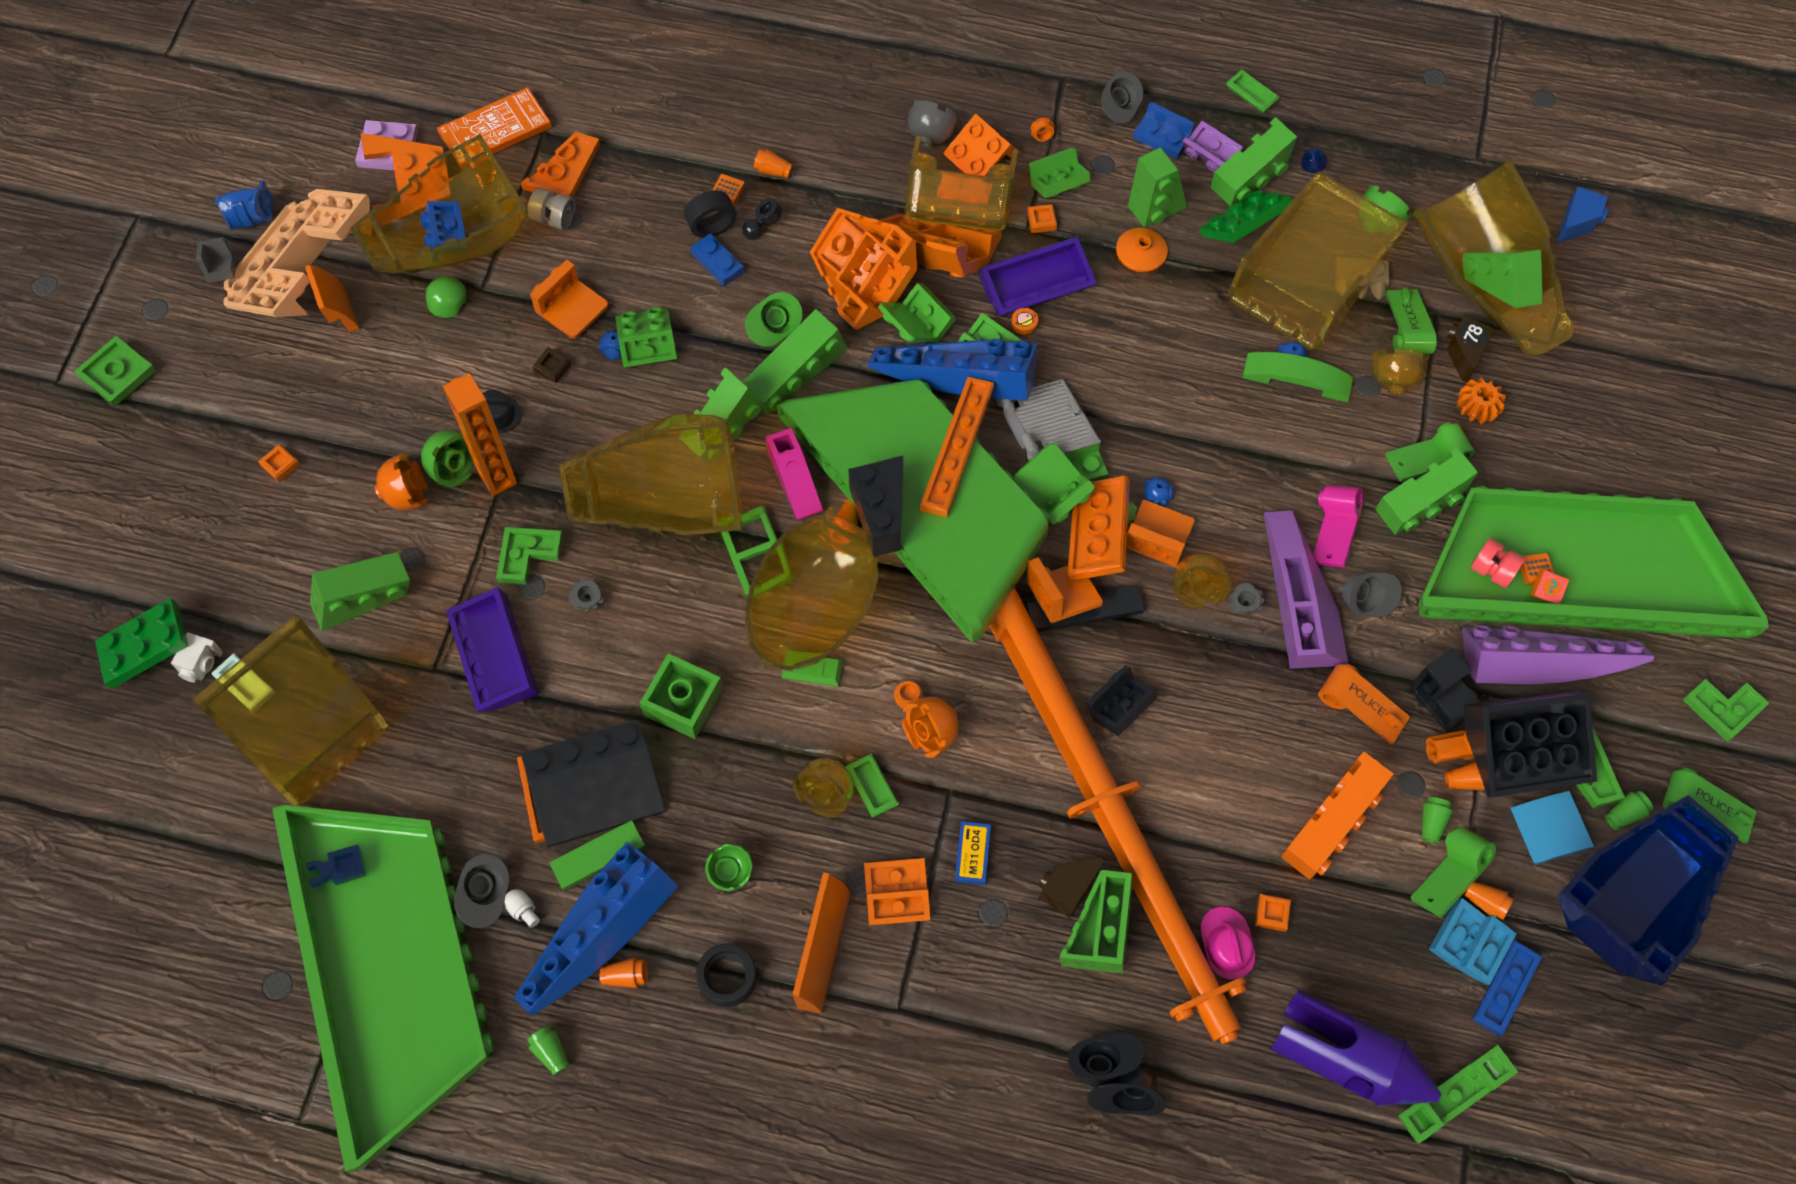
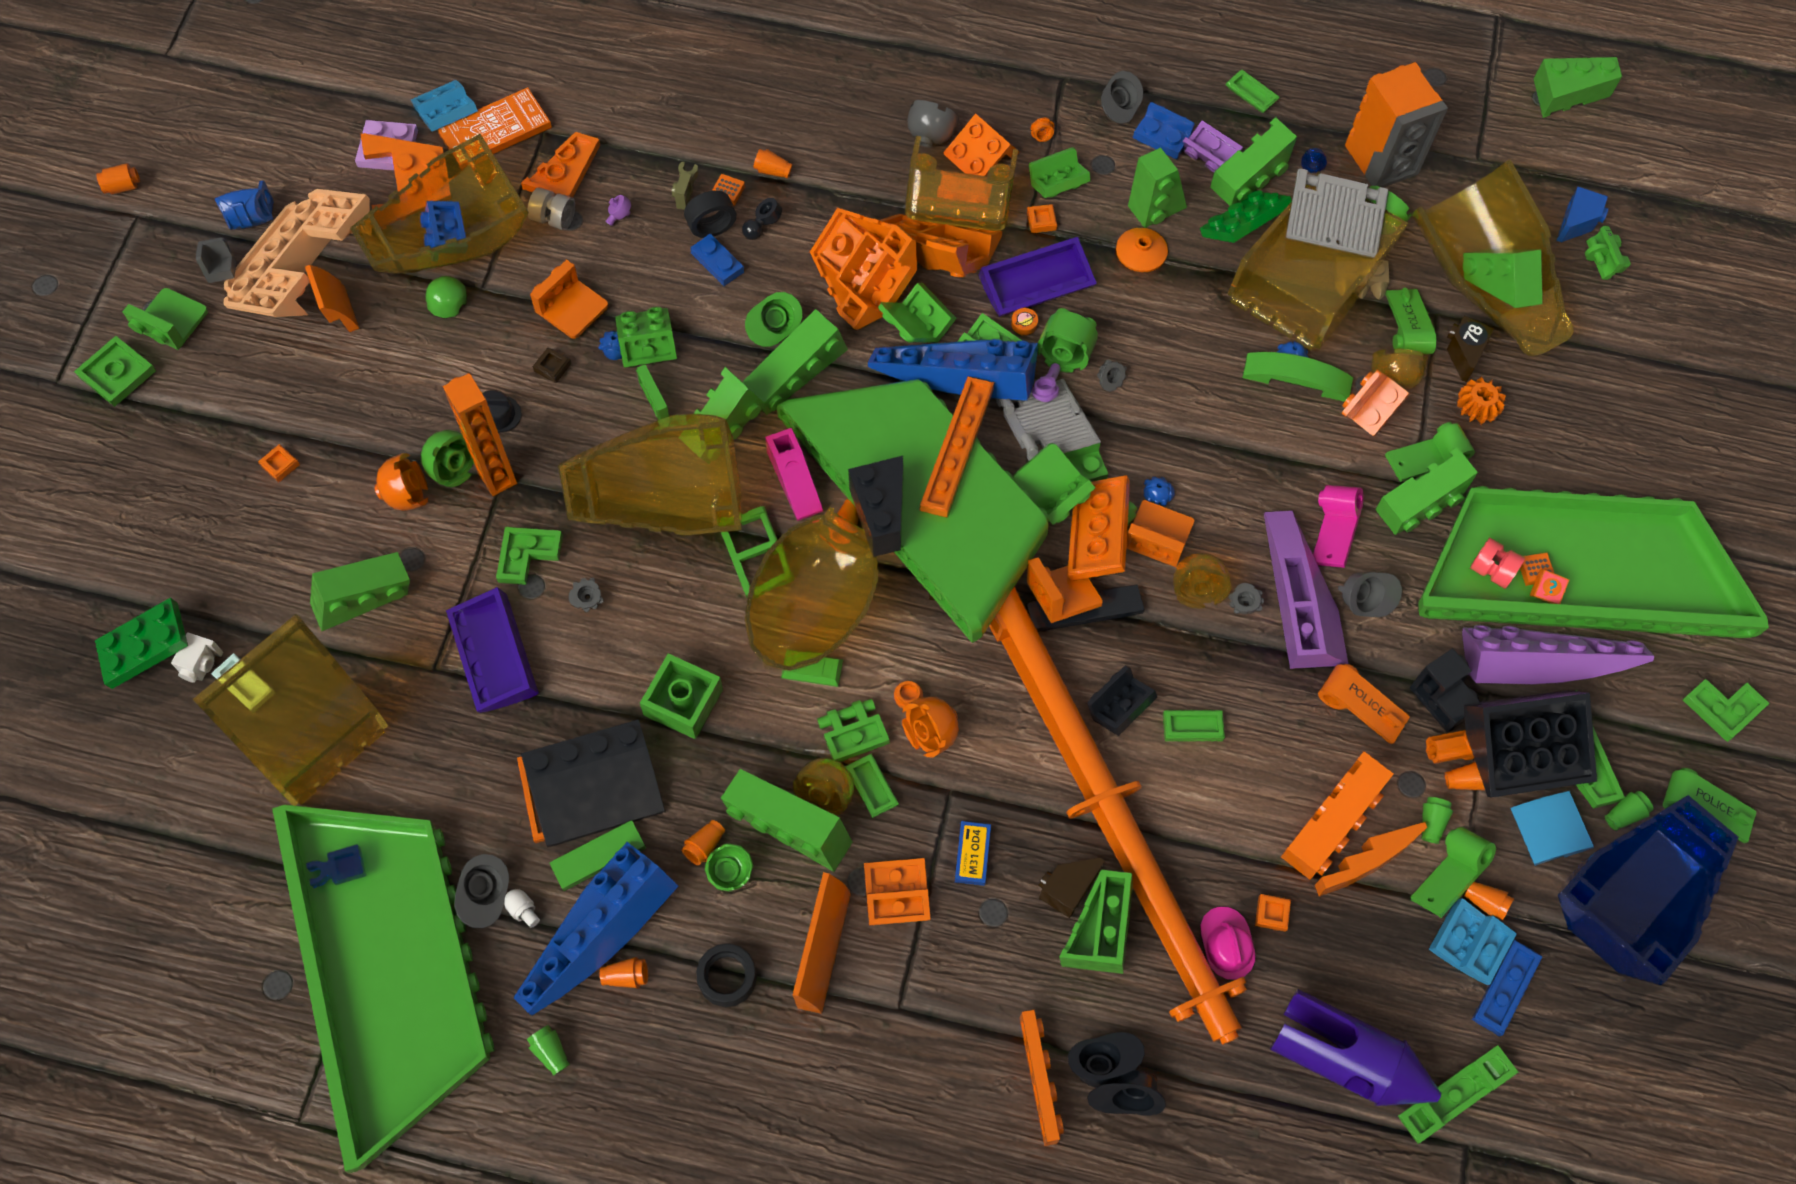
none -> orange brick [96,163,140,195]
none -> bright green bracket [122,288,208,350]
none -> dark azure slope [411,80,478,132]
none -> medium lavender piece [605,195,631,226]
none -> bright green tile [636,364,670,424]
none -> olive plate [672,162,699,210]
none -> orange cone [682,820,725,865]
none -> bright green wedge [721,769,853,872]
none -> bright green plate [817,699,890,764]
none -> orange plate [1019,1010,1064,1146]
none -> medium lavender plate [1032,363,1061,402]
none -> bright green brick [1037,308,1098,373]
none -> dark grey animal [1097,359,1127,392]
none -> bright green tile [1163,710,1225,741]
none -> light grey window [1286,169,1389,258]
none -> orange slope [1315,822,1427,896]
none -> bracket [1341,369,1410,437]
none -> piece [1345,62,1448,187]
none -> bright green wedge [1534,57,1622,118]
none -> bright green hips [1585,226,1631,280]

